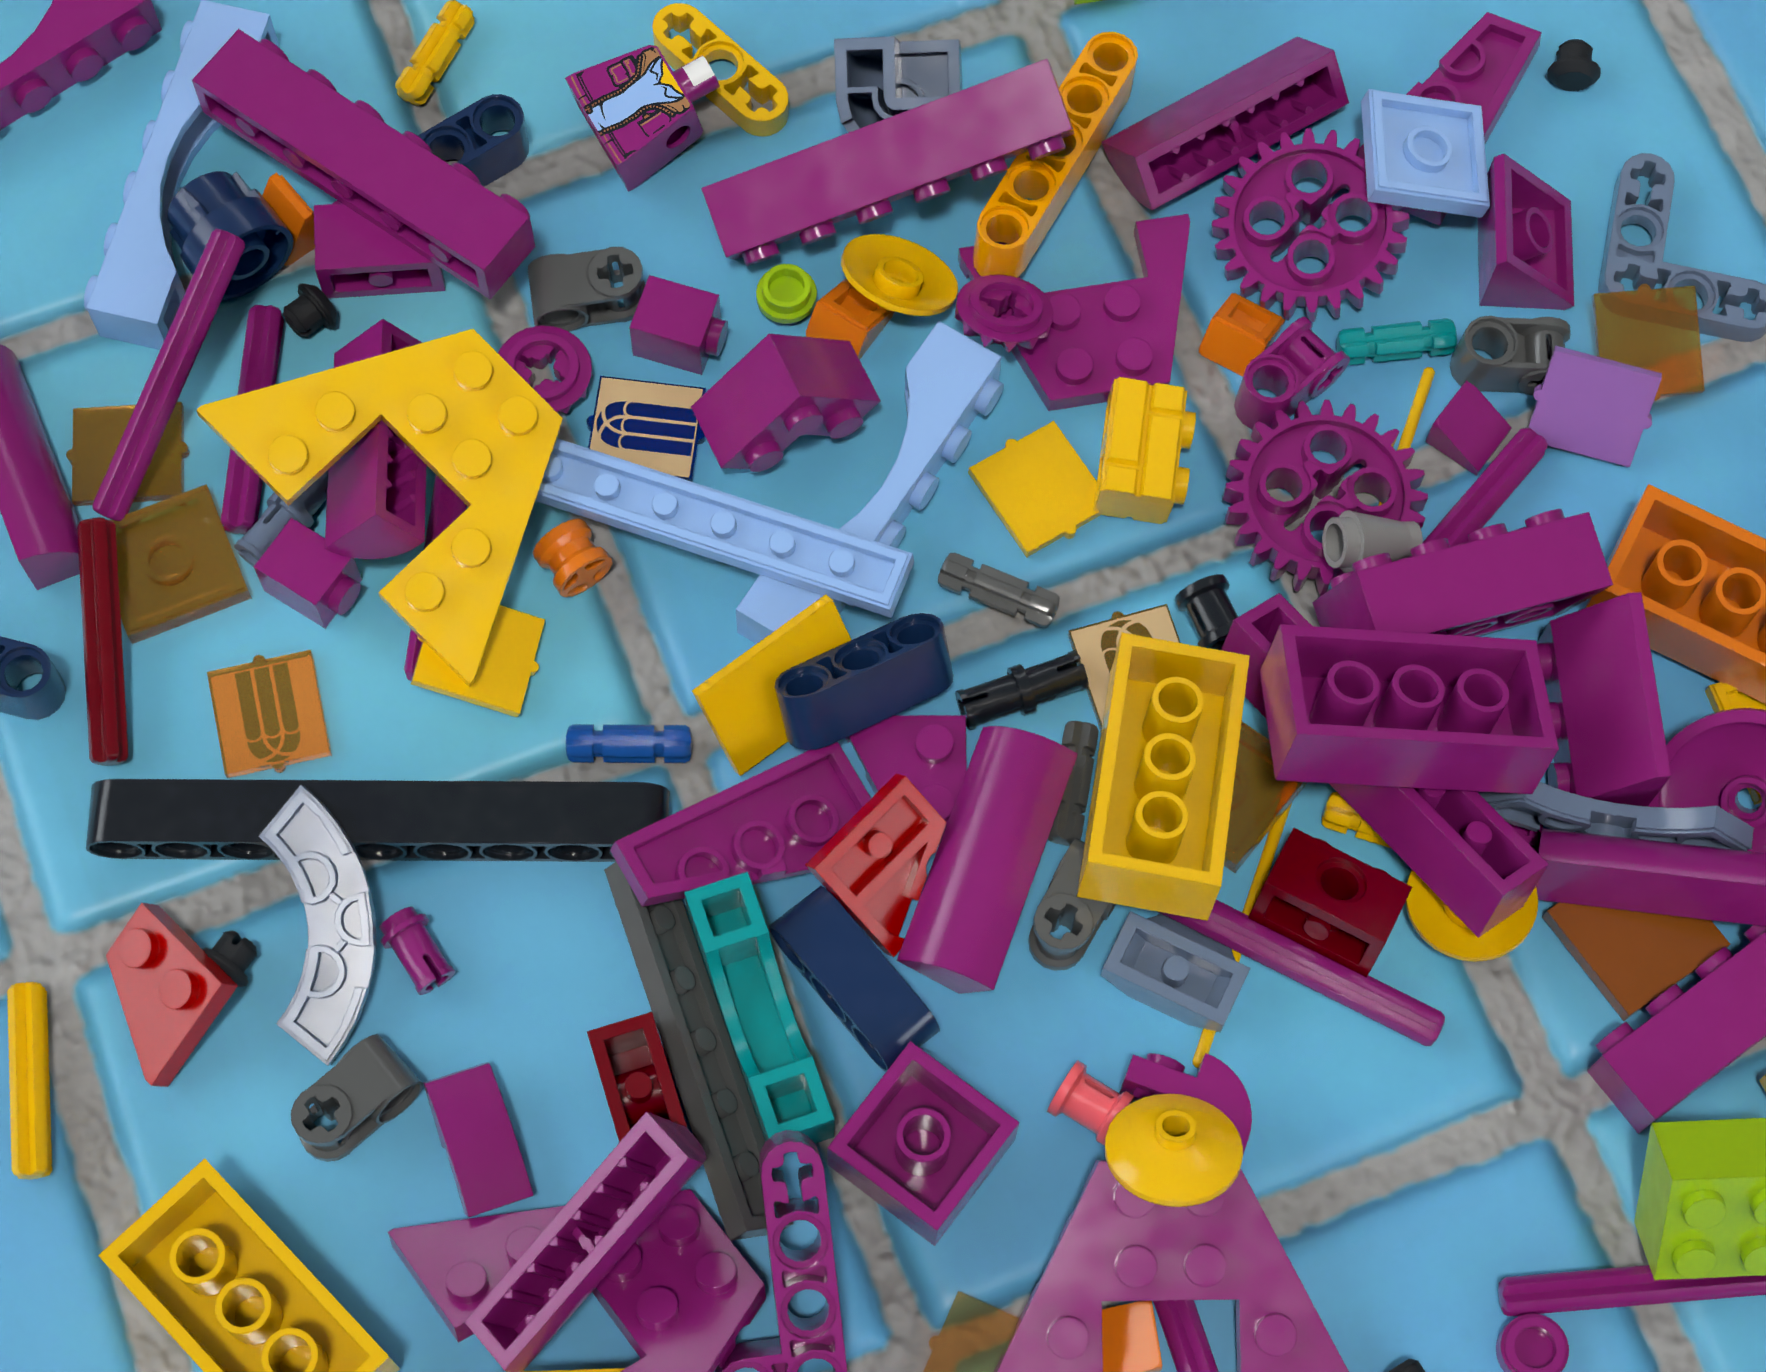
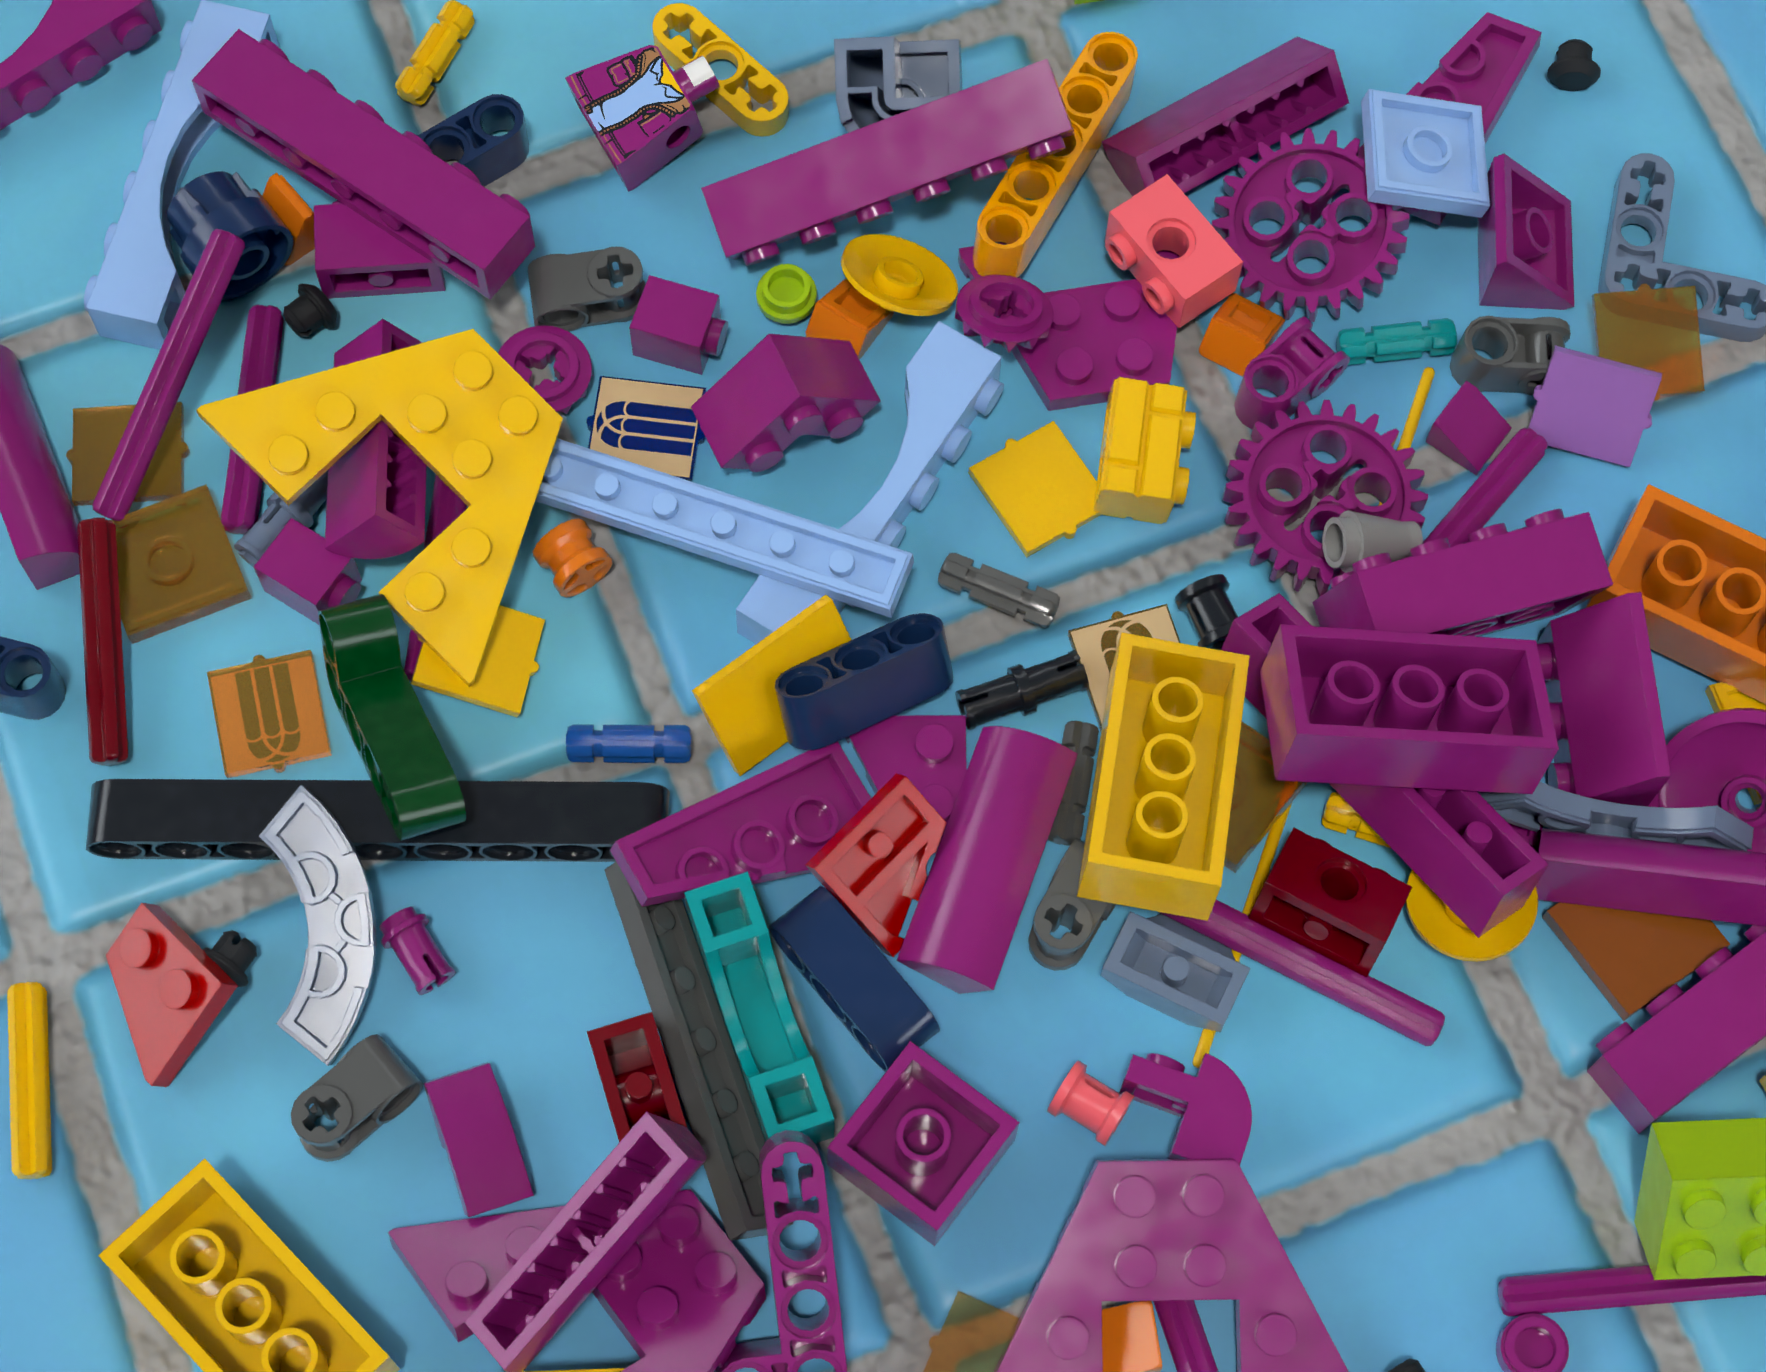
yellow dish [1105,1094,1243,1207] -> none
none -> dark green beam [318,594,466,841]
none -> coral brick [1105,174,1243,328]

